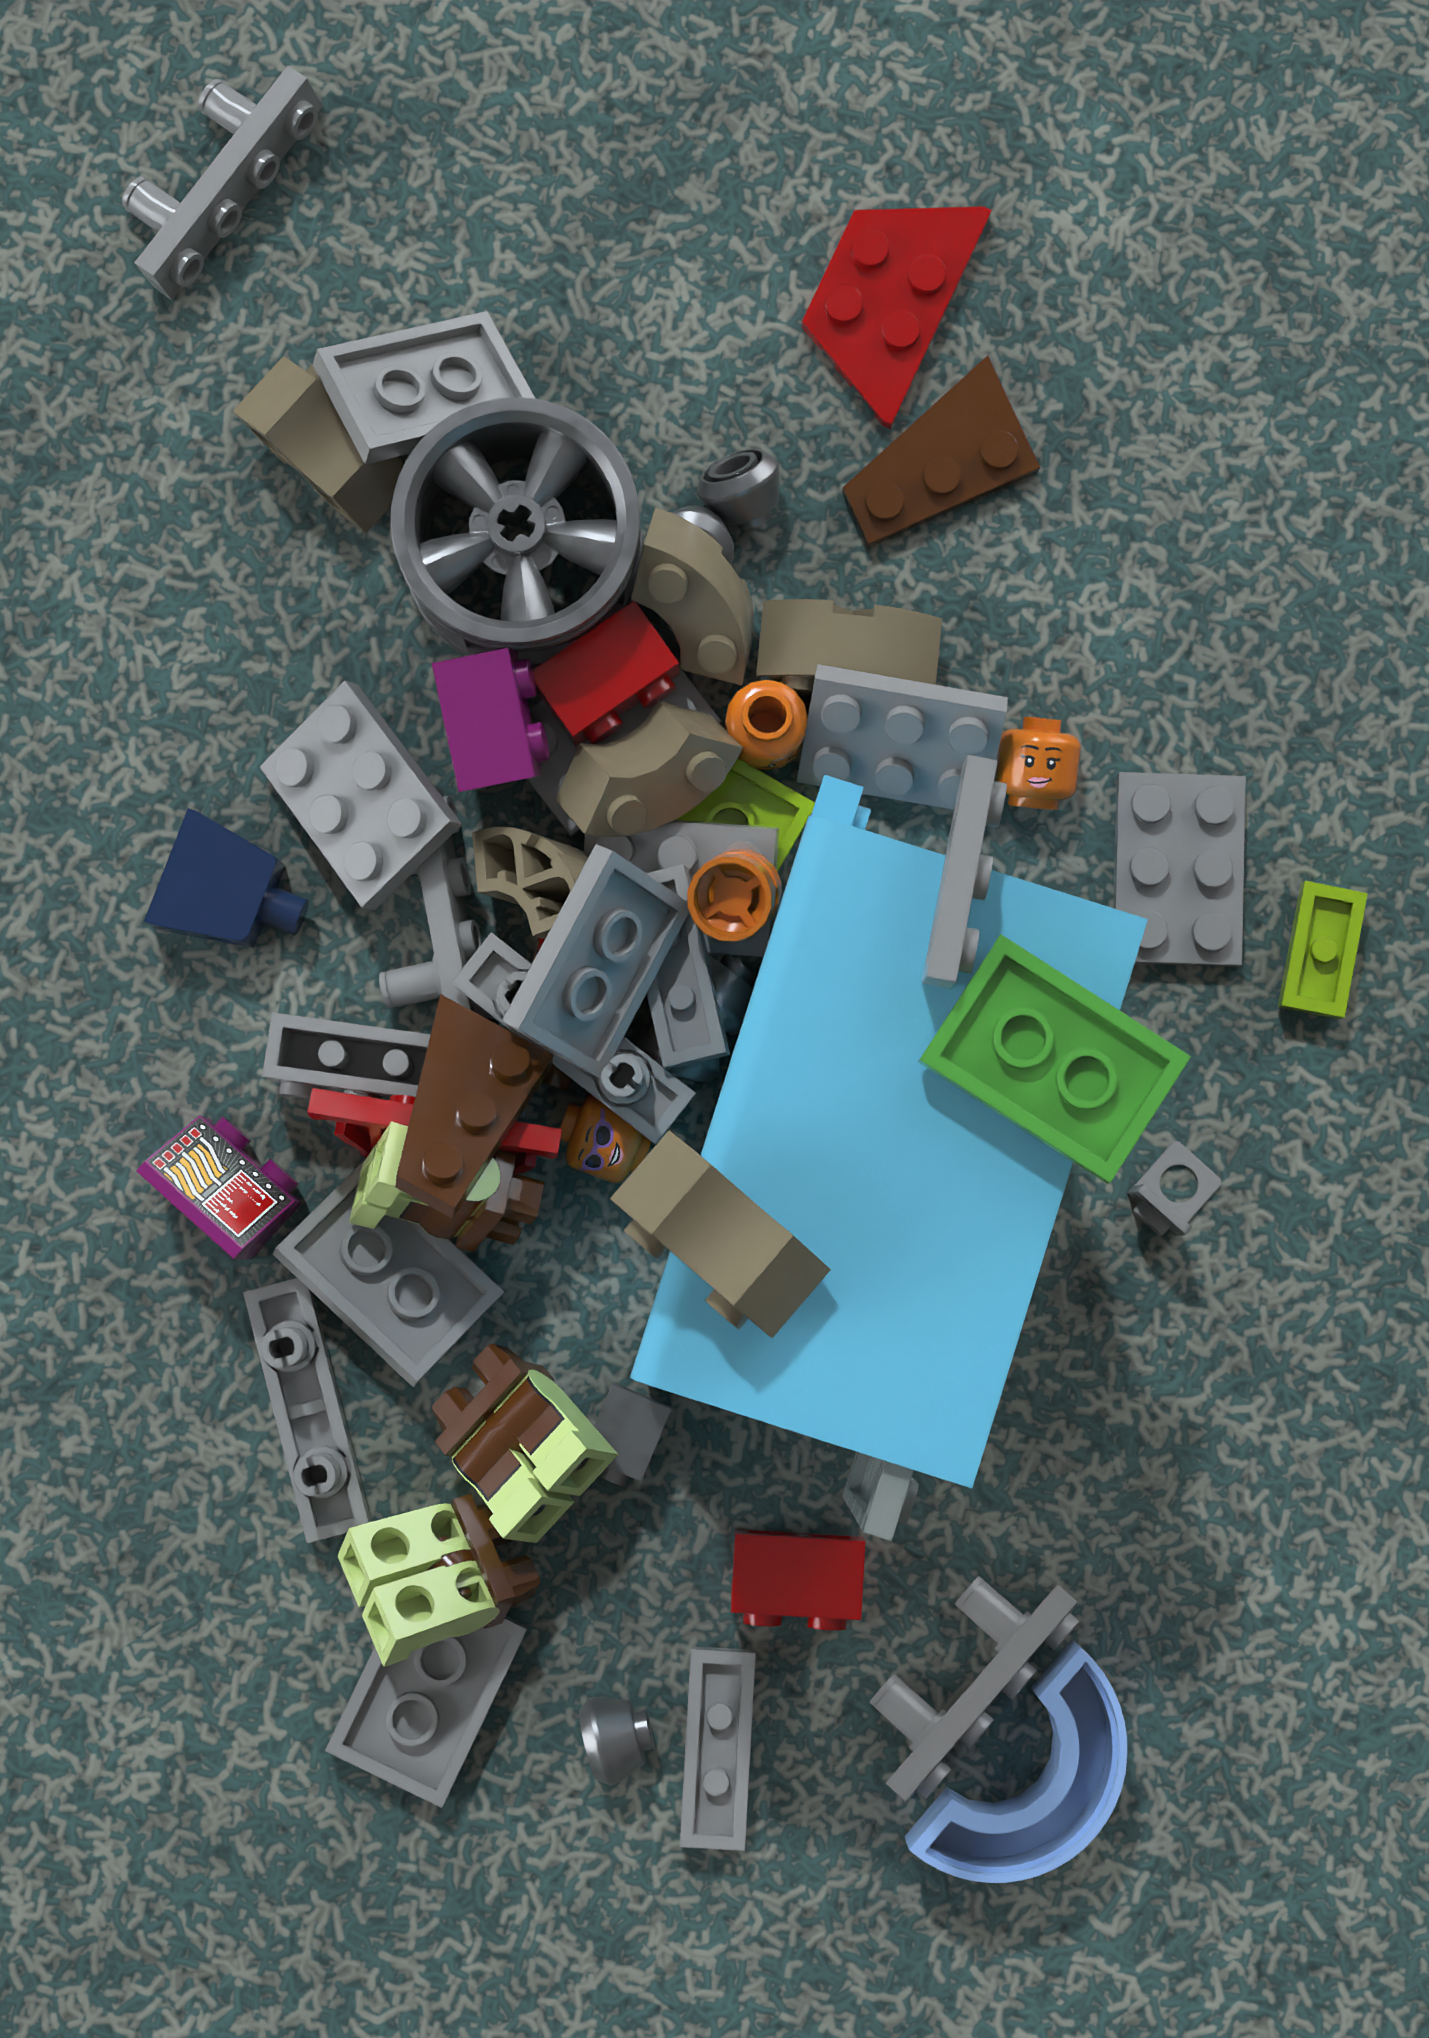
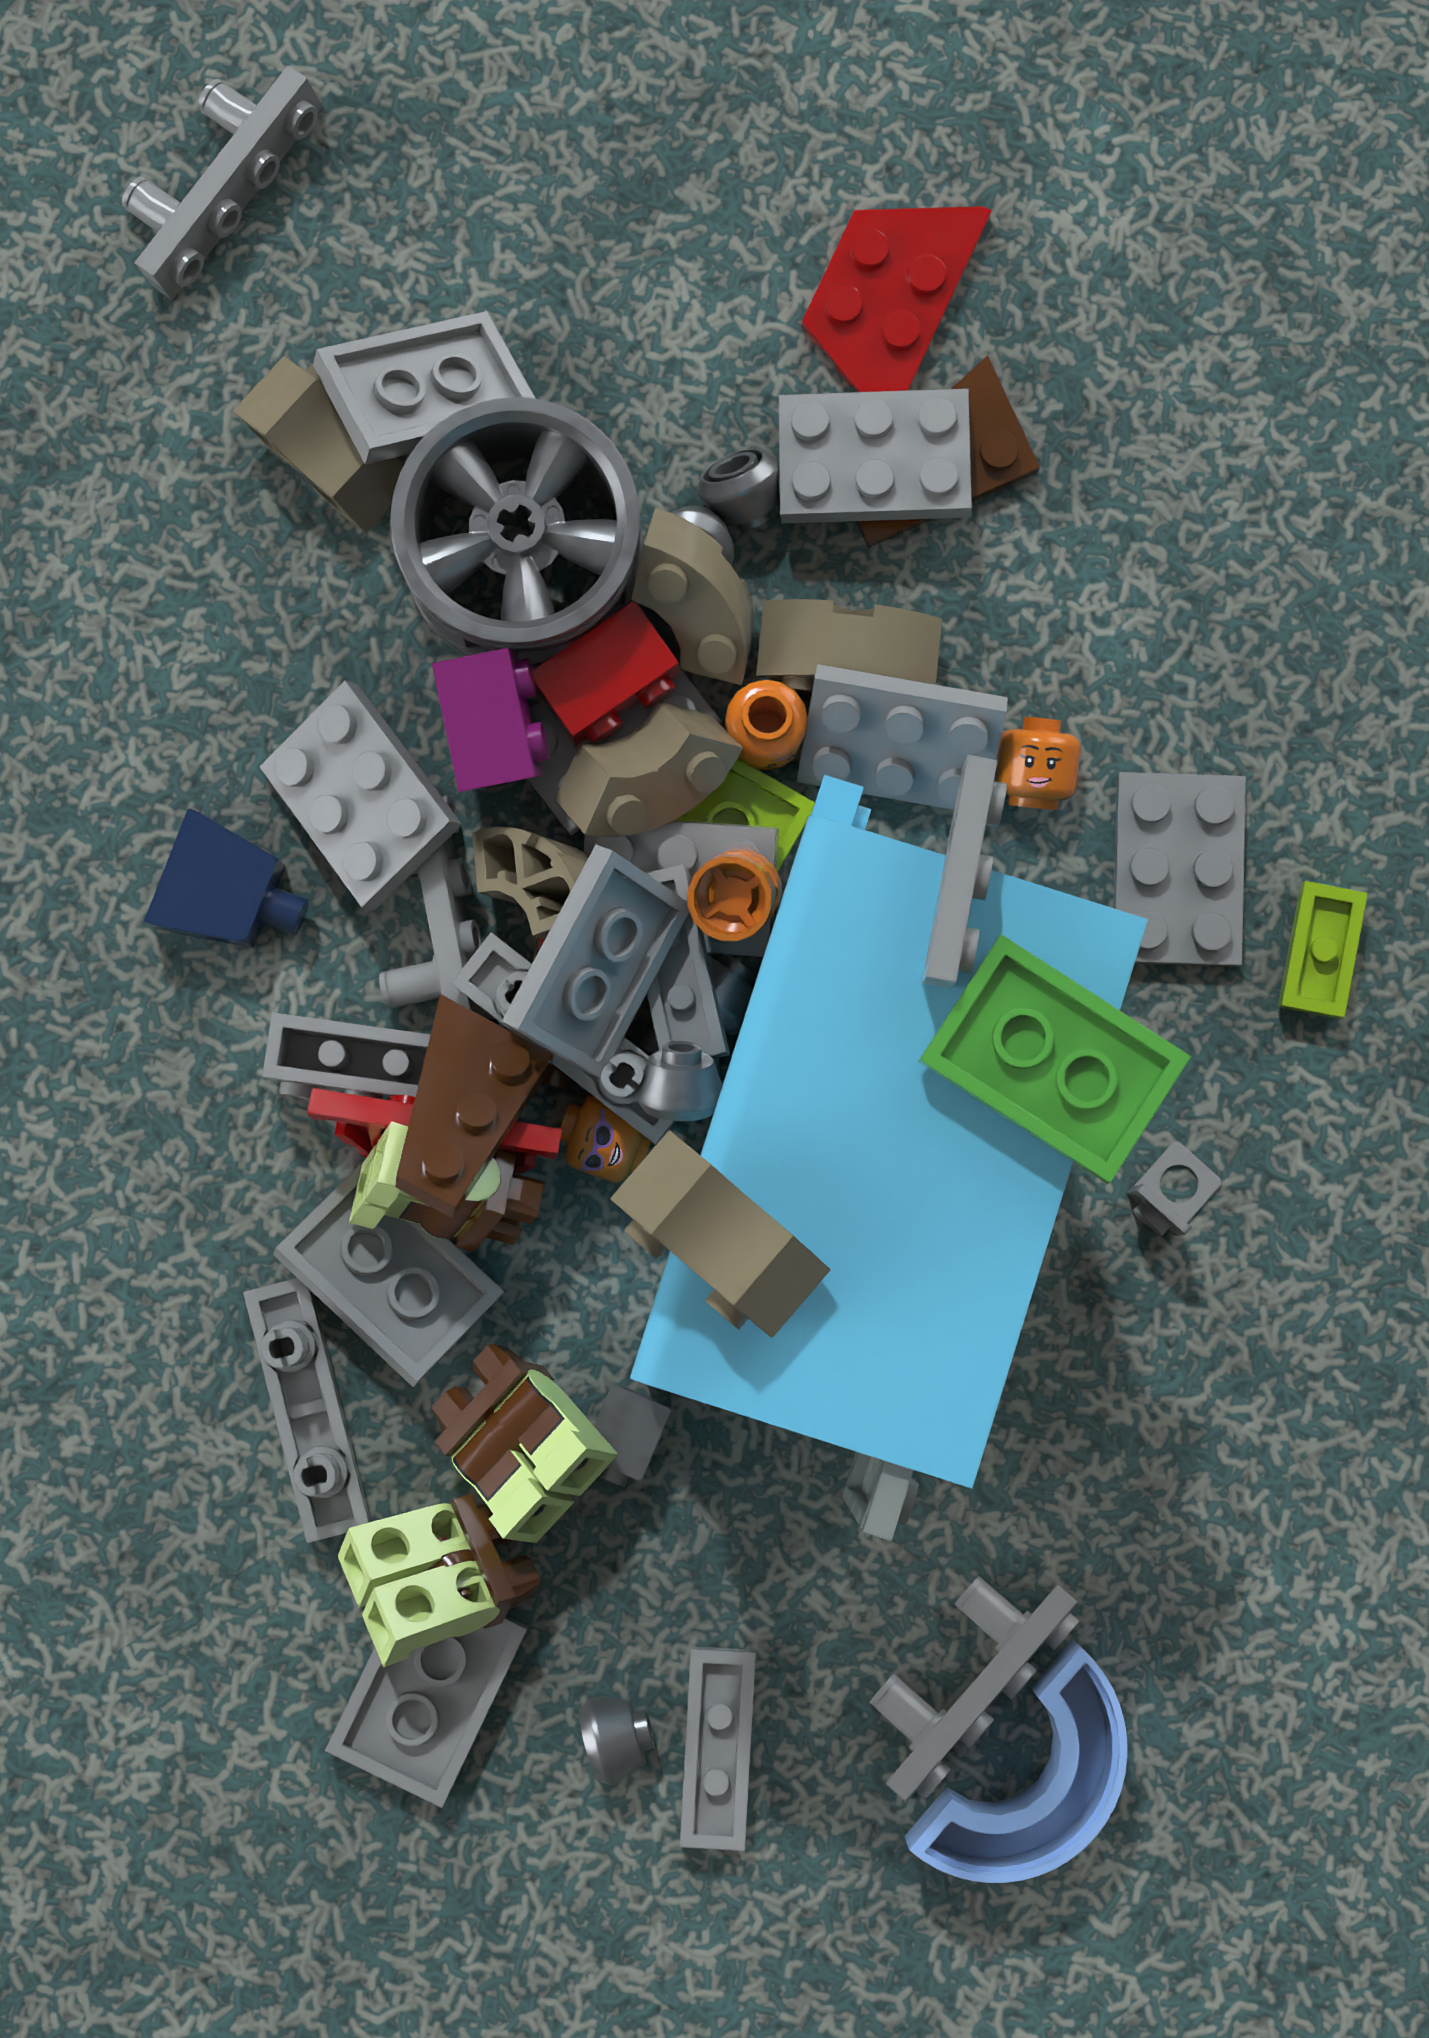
slope [136,1115,303,1260] -> none
red brick [730,1529,866,1631] -> none
none -> flat silver cone [635,1041,723,1121]
none -> light grey plate [779,388,972,524]

